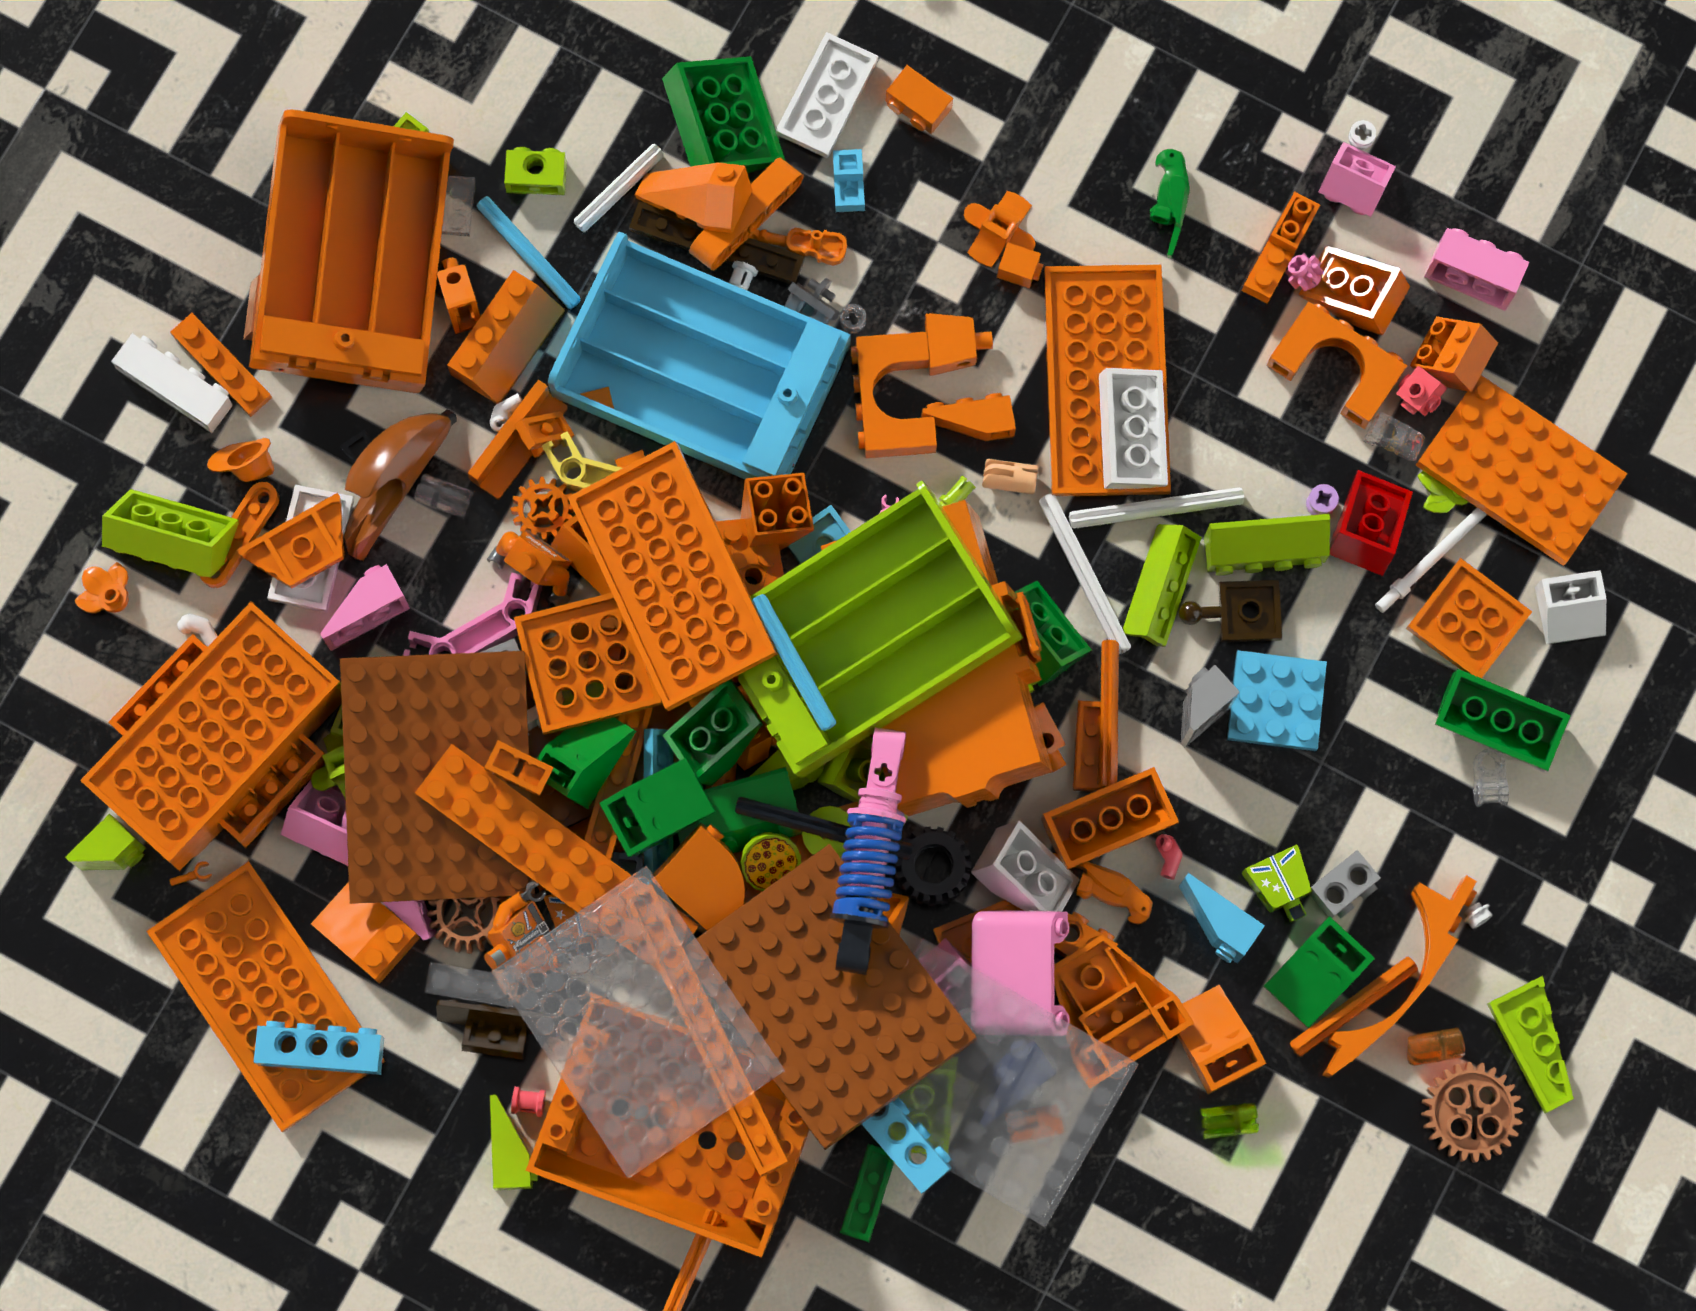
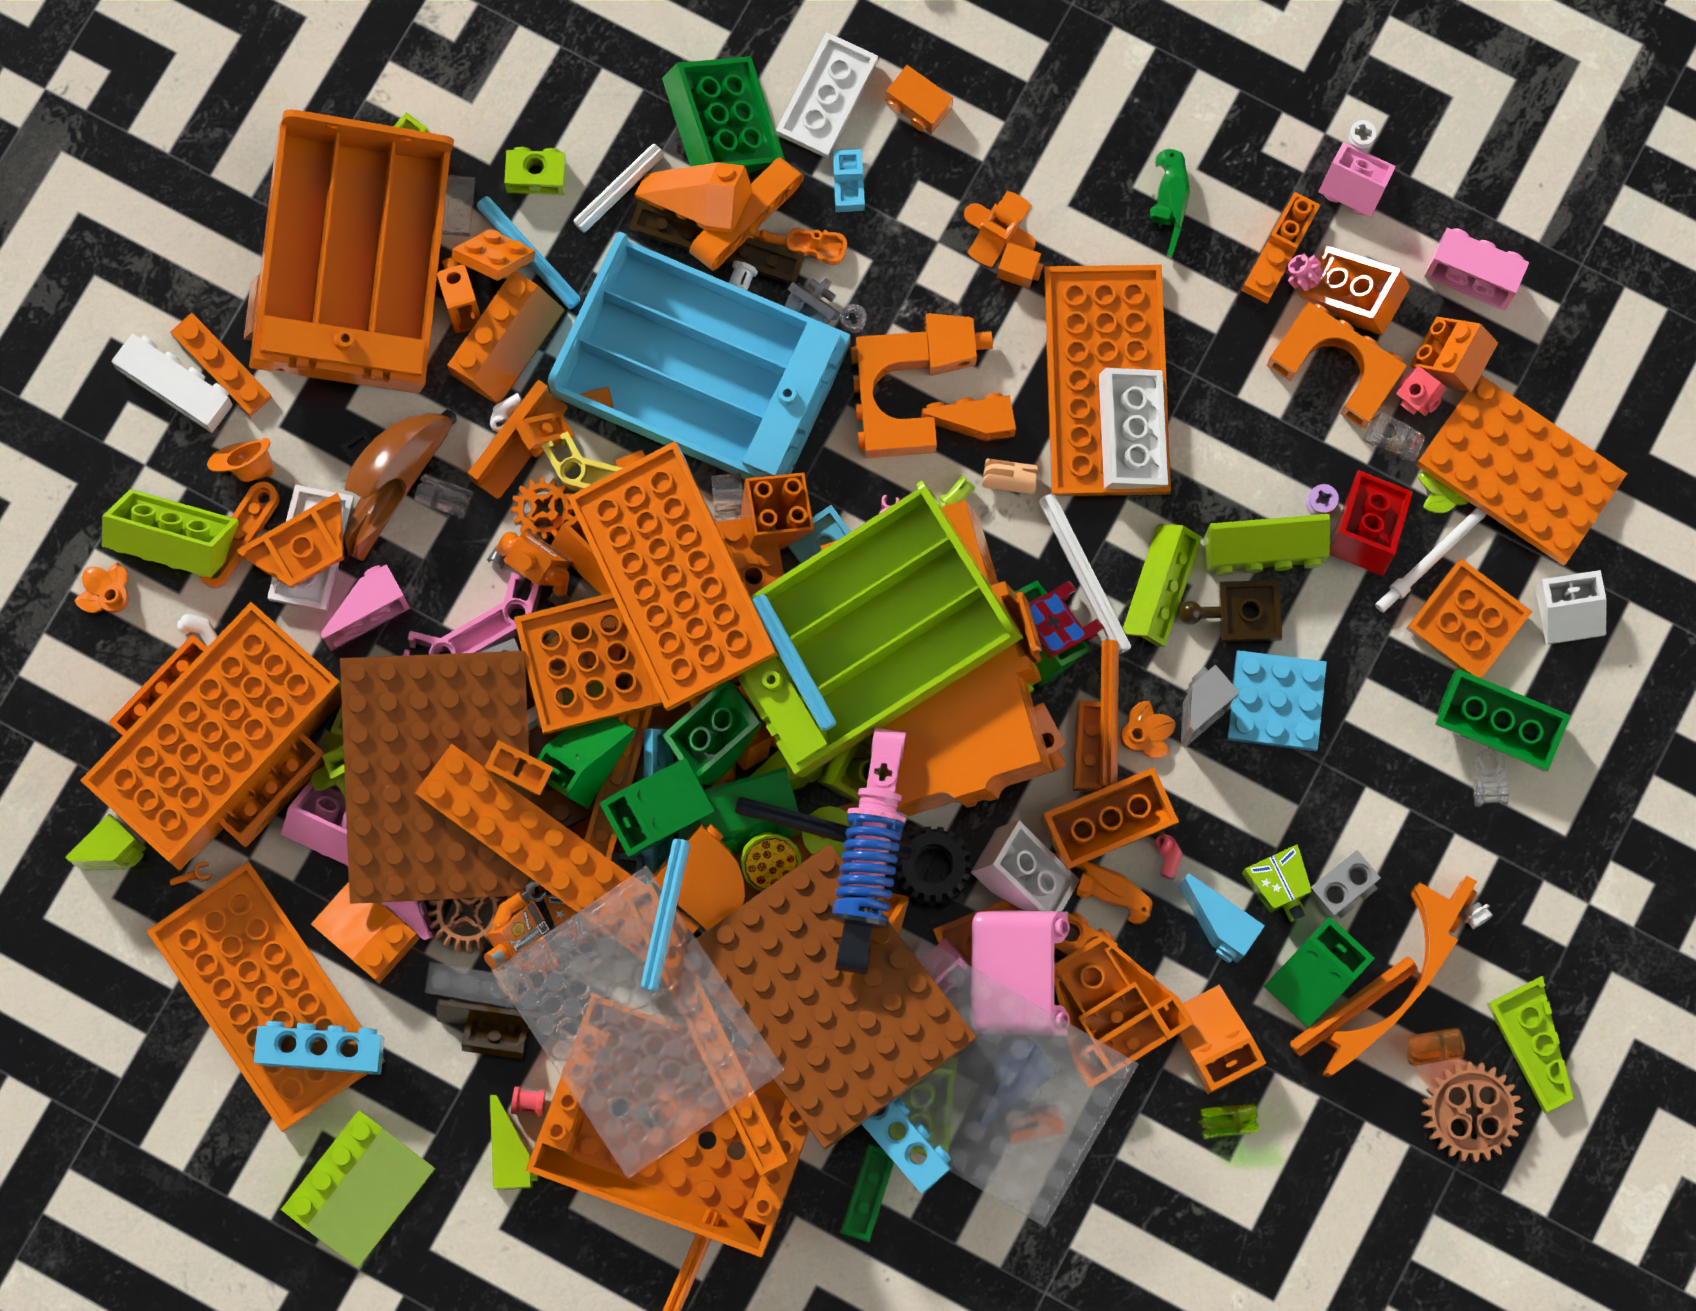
white axle [1069,487,1244,528] -> none
none -> lime slope [281,1110,435,1268]
none -> orange plate [452,229,535,281]
none -> medium azure axle [641,839,690,991]
none -> clear brick [711,473,743,521]
none -> dark red flag [1017,581,1105,659]
none -> orange plate [1120,701,1176,759]

